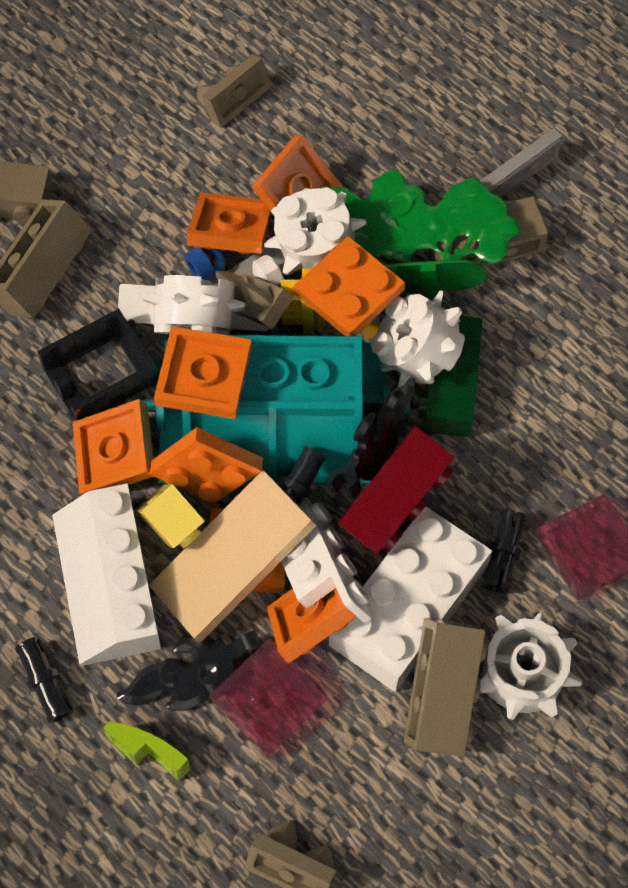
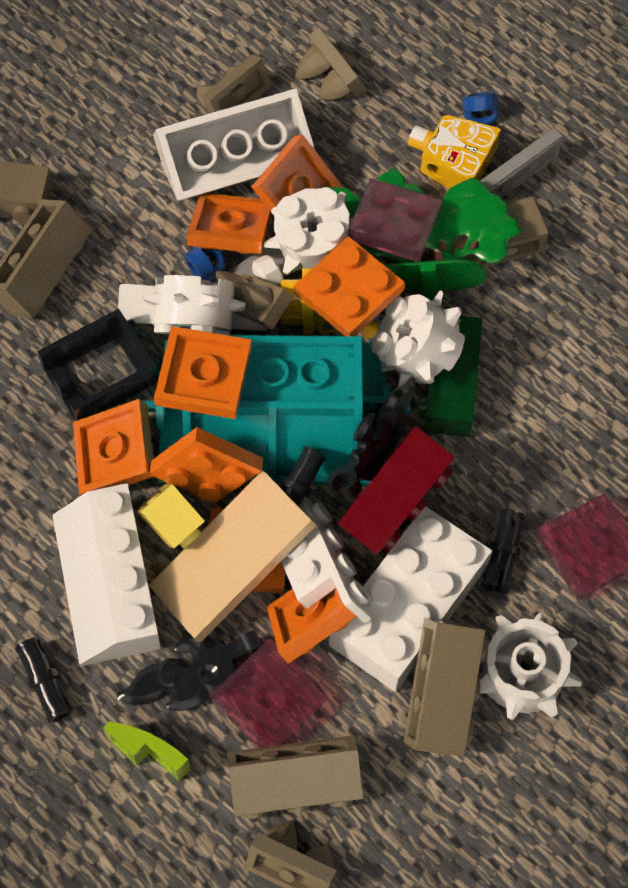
none -> white slope [153,89,315,201]
none -> dark tan brick [227,735,363,819]
none -> dark tan tile [295,27,368,100]
none -> clear pink plate [347,178,443,262]
none -> yellow torso [408,115,501,189]
none -> blue tile [462,92,499,125]

